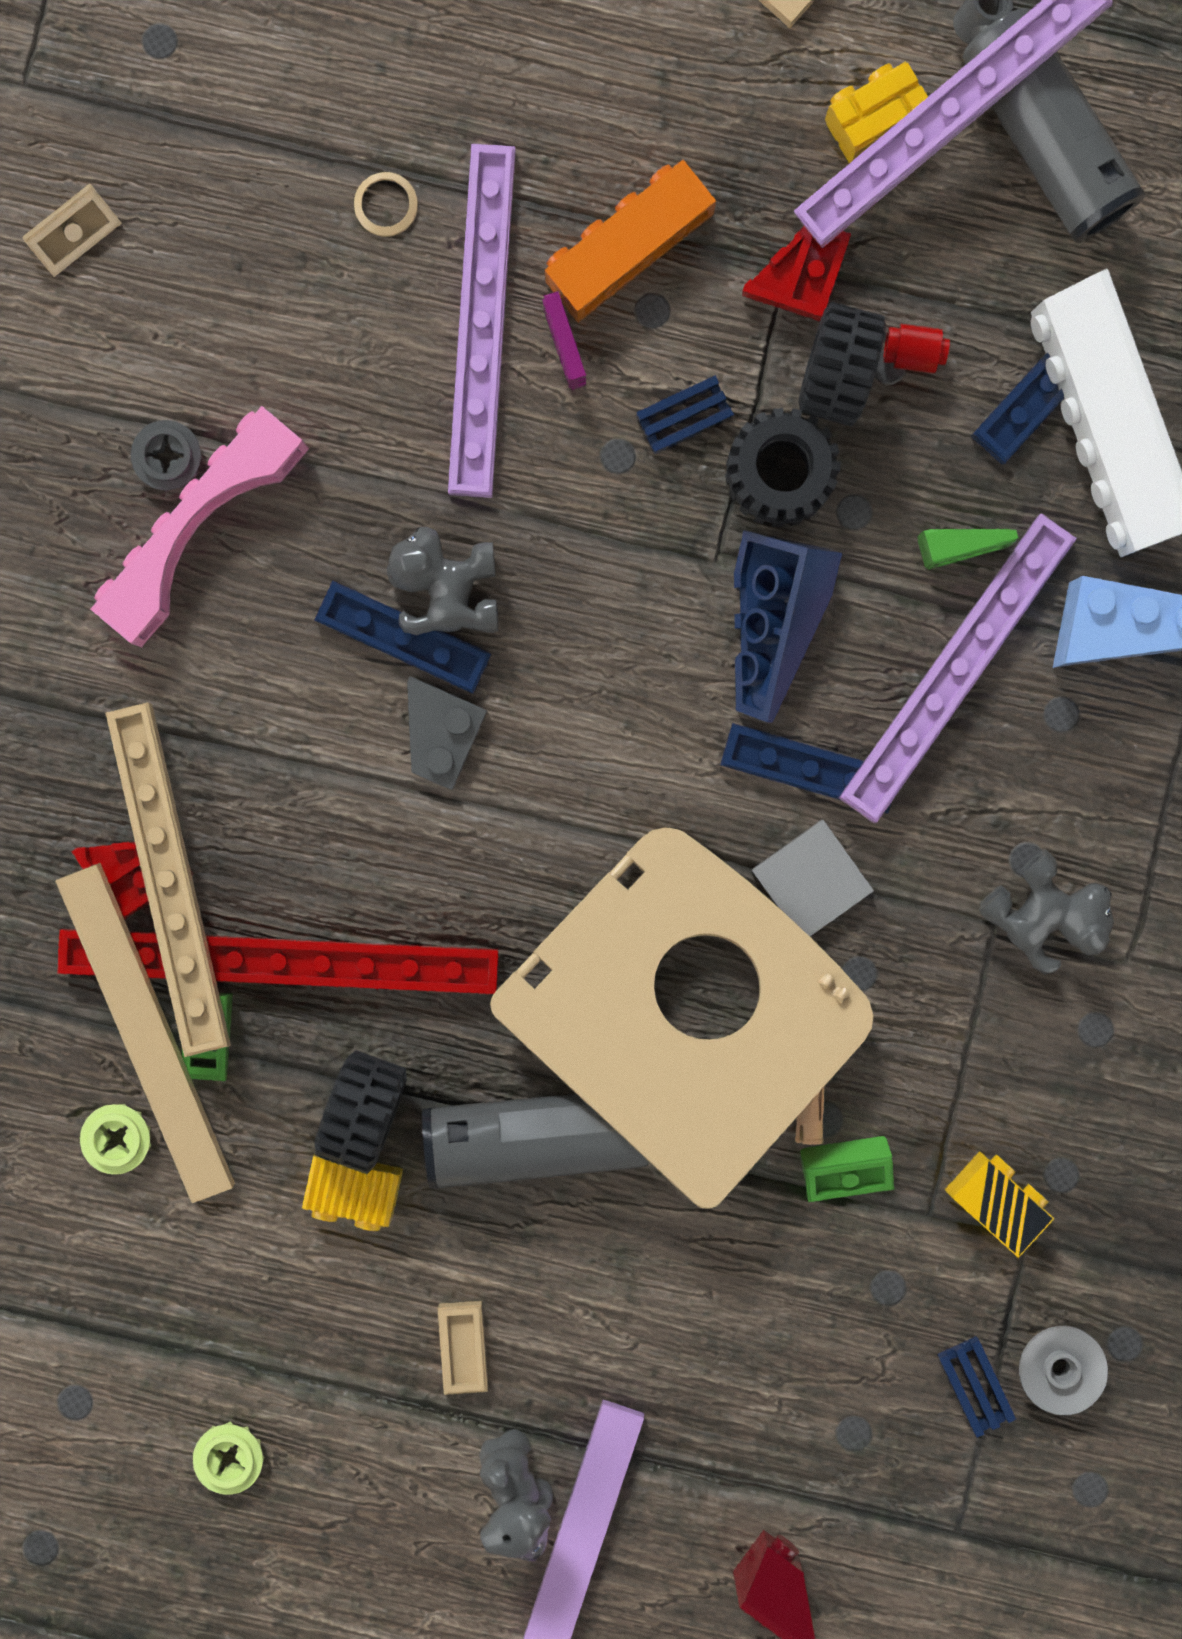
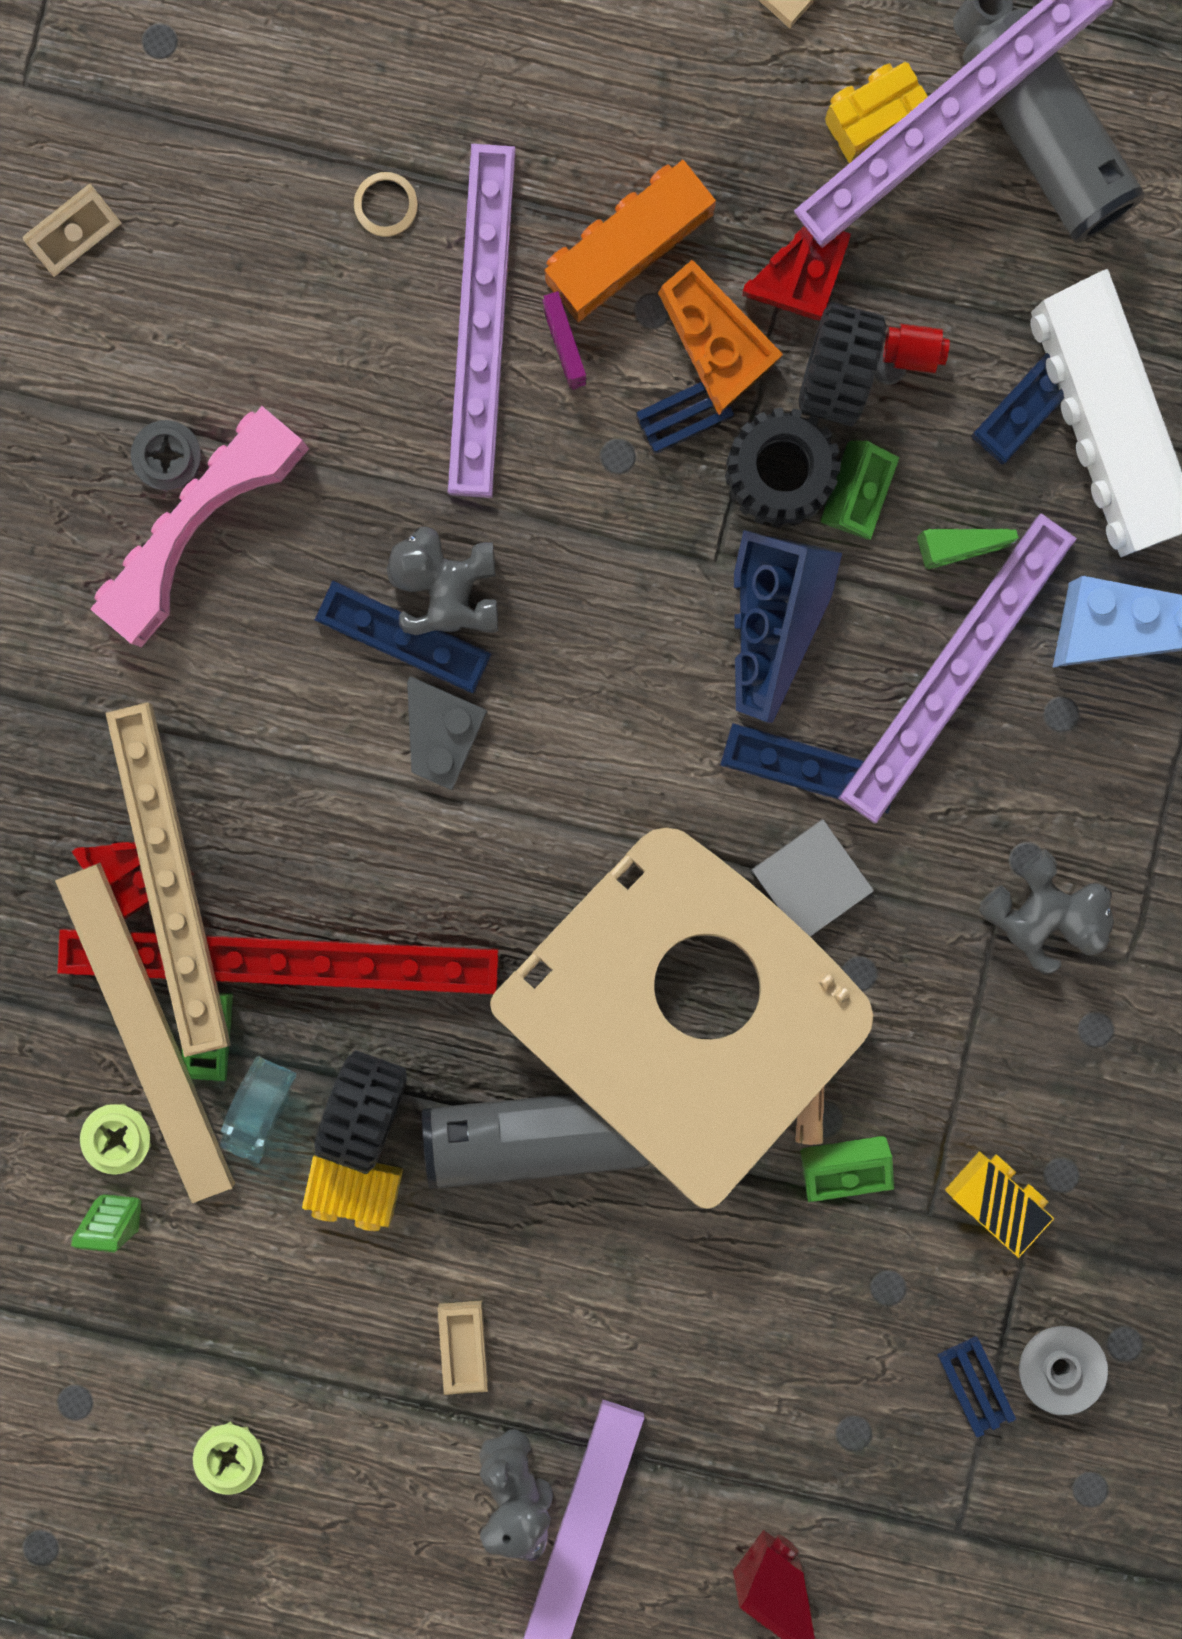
none -> bright green slope [71,1194,141,1252]
none -> clear light blue brick [219,1056,297,1164]
none -> orange wing [658,260,783,415]
none -> bright green slope [821,441,899,540]

